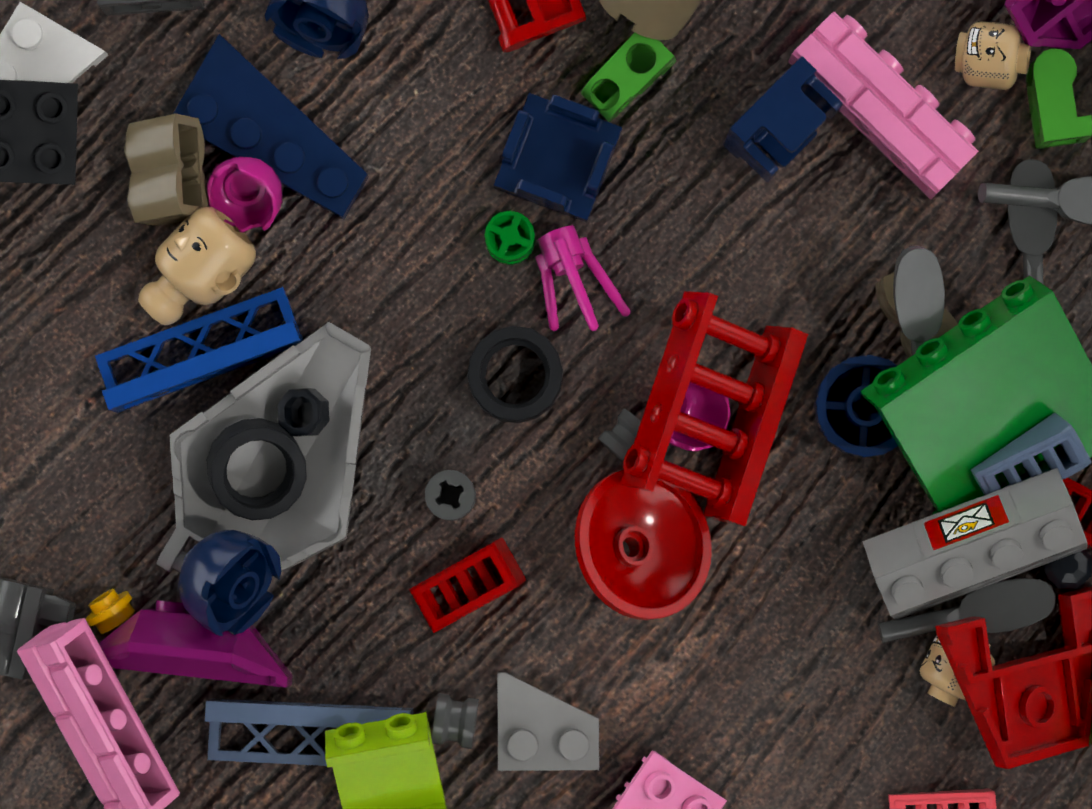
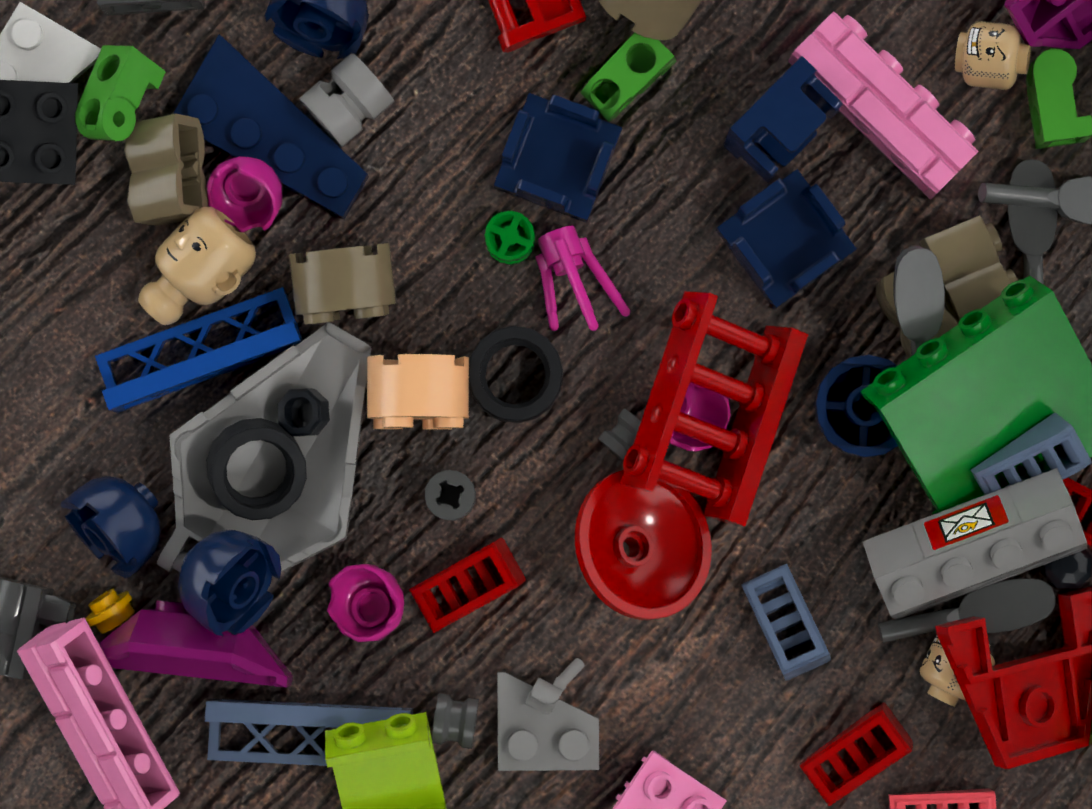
none -> dark blue cylinder [61,476,160,578]
none -> bright green leg [75,45,166,141]
none -> dark tan brick [289,243,396,325]
none -> light grey wheel [299,52,395,148]
none -> dark pink hair [327,564,404,642]
none -> light nougat brick [367,354,469,430]
none -> light grey hand [525,658,585,714]
none -> dark blue panel [716,169,857,310]
none -> sand blue slope [741,564,831,681]
none -> red slope [799,702,913,806]
none -> dark tan brick [919,215,1018,323]

